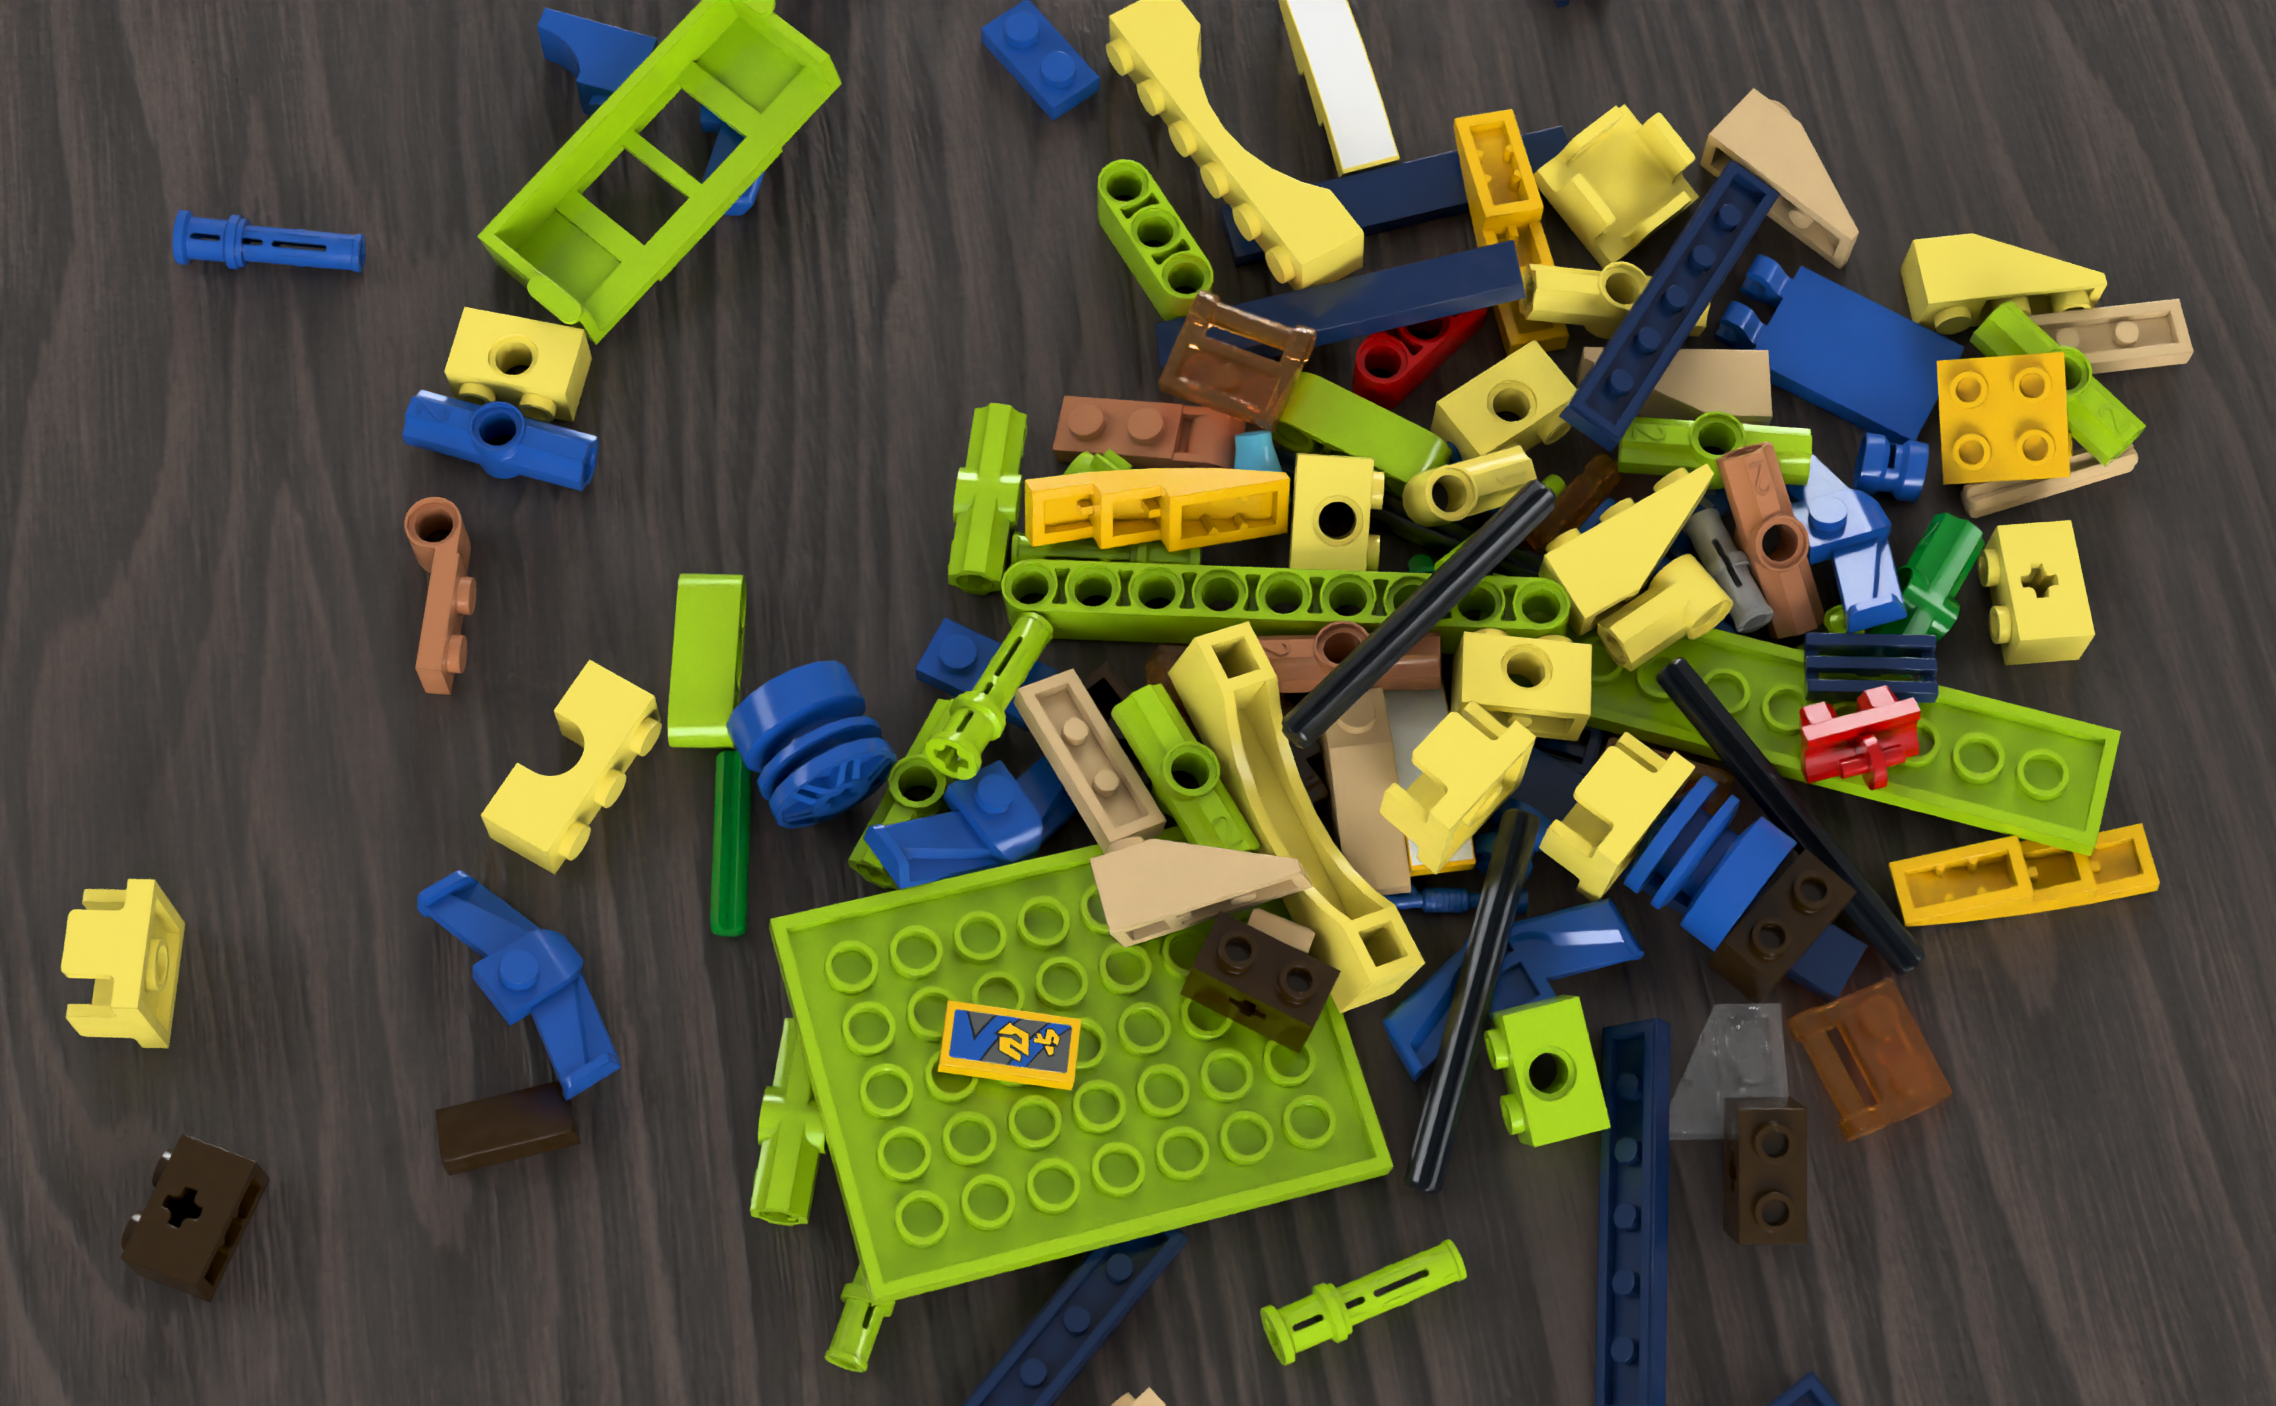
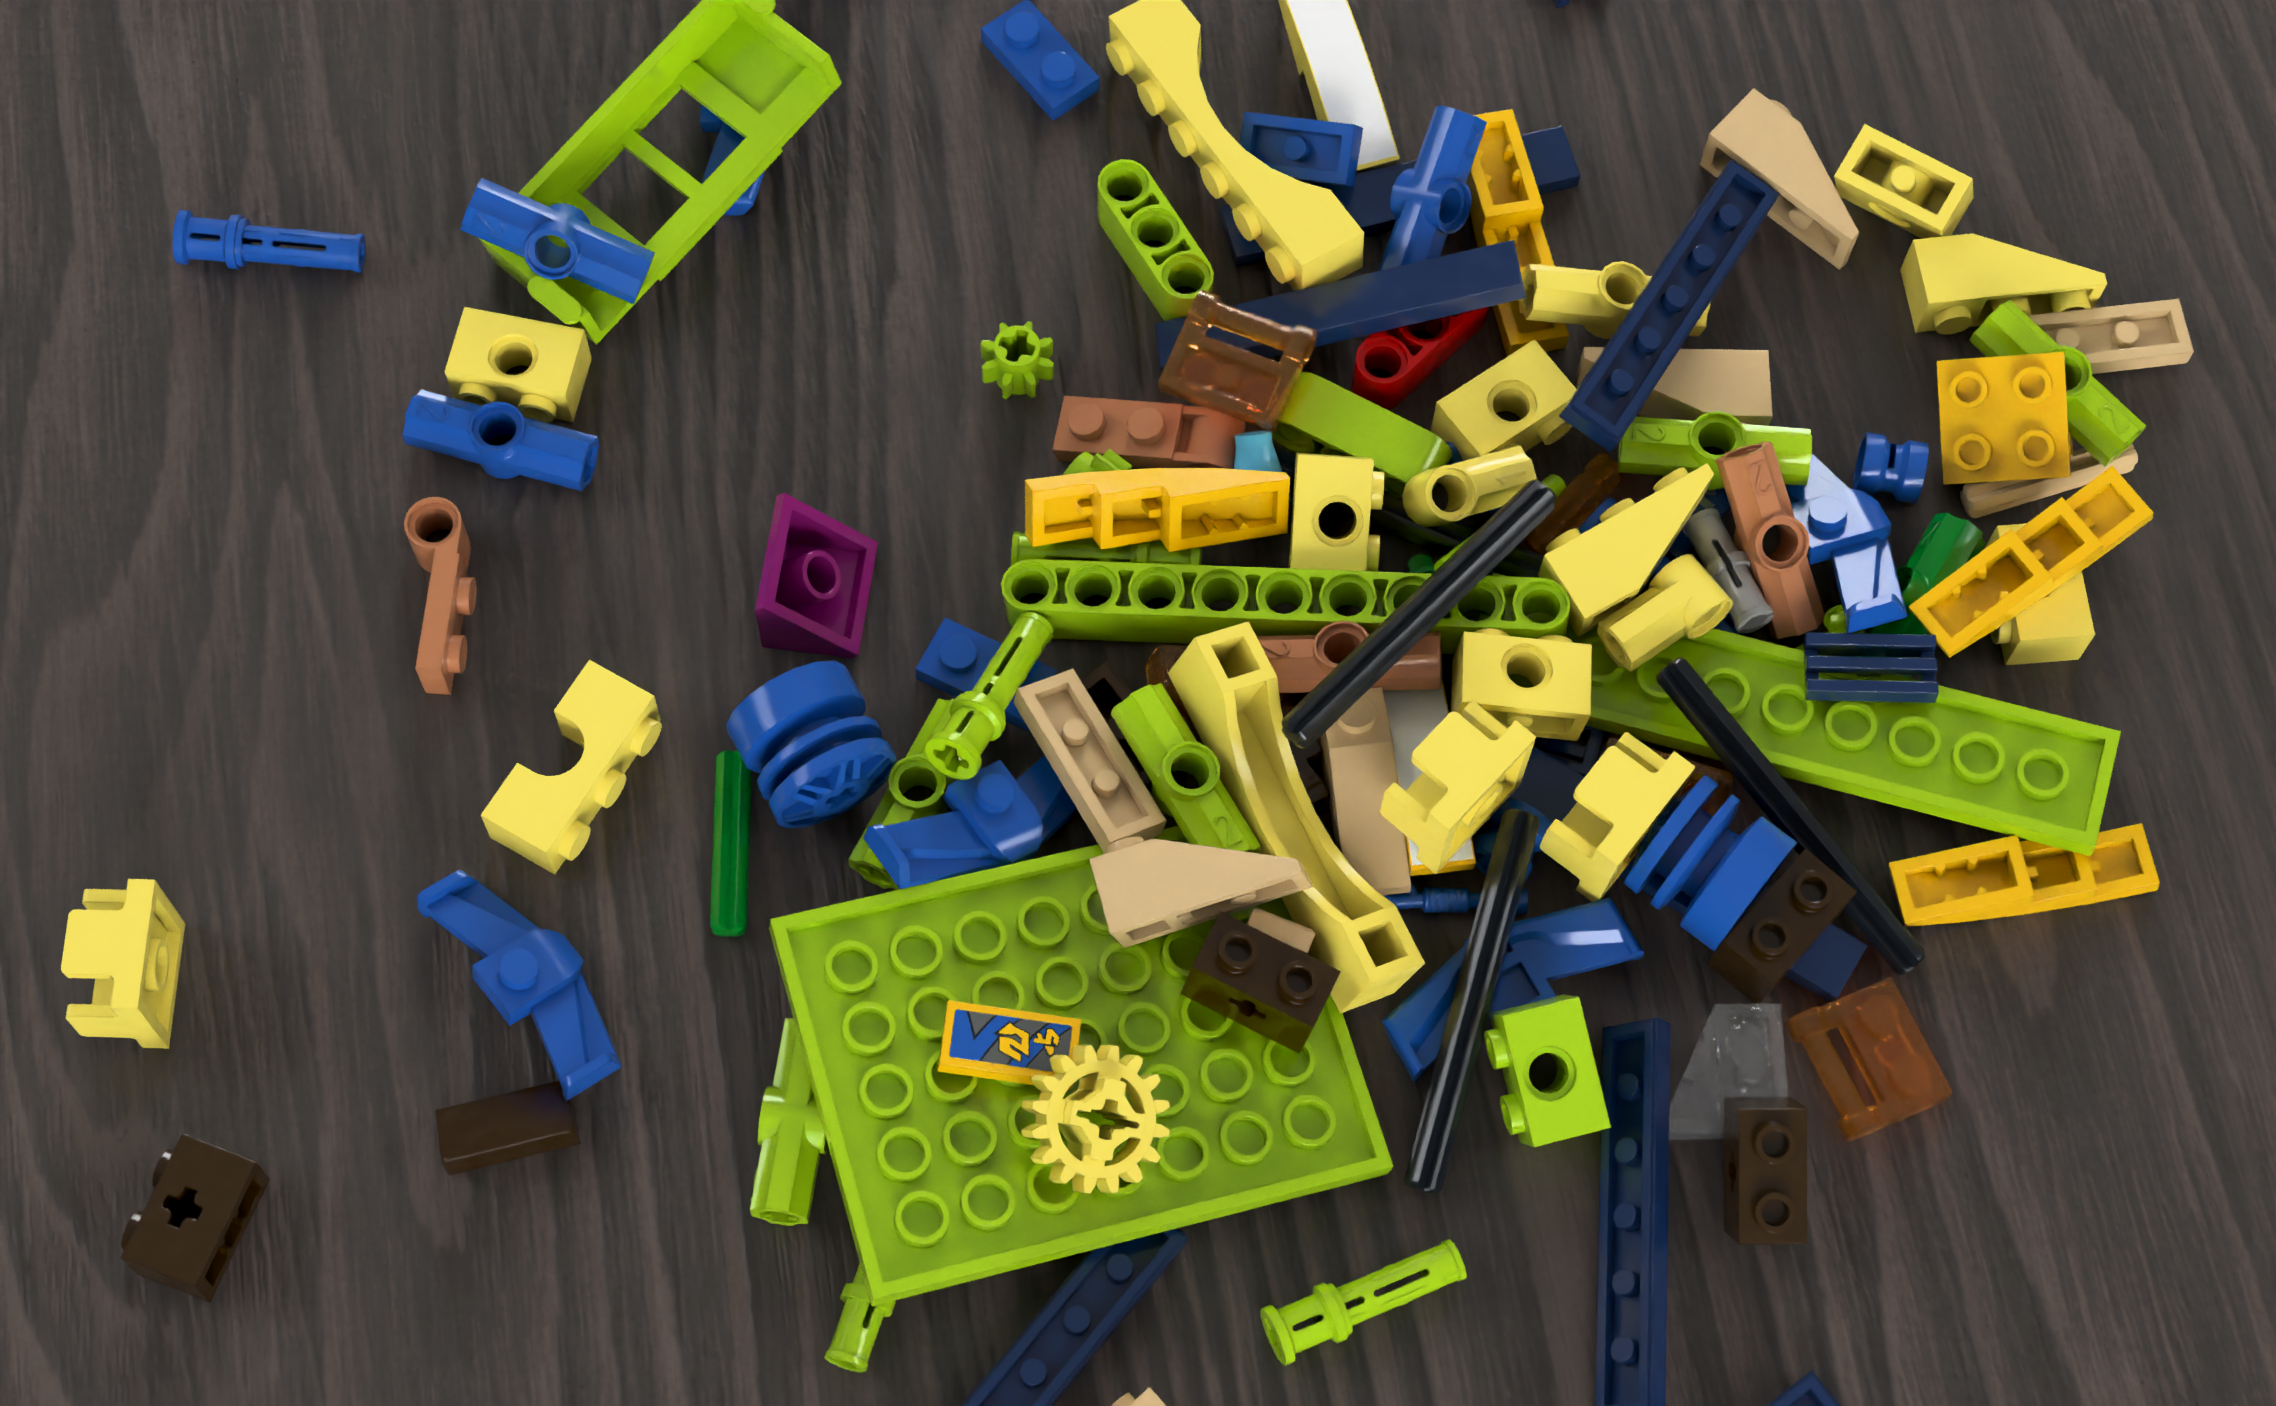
blue arch [537,7,659,116] -> none
lime beam [668,573,746,749] -> none
lime piece [948,403,1027,595] -> none
light yellow panel [1533,104,1699,269] -> none
blue tile [1714,254,1965,445] -> none
red hips [1799,685,1921,791] -> none
none -> blue piece [461,178,655,304]
none -> magenta slope [755,493,878,658]
none -> lime gear [981,321,1054,400]
none -> light yellow gear [1021,1045,1170,1194]
none -> blue plate [1239,111,1363,188]
none -> blue piece [1378,105,1487,271]
none -> light yellow brick [1834,124,1974,239]
none -> yellow slope [1908,465,2154,658]

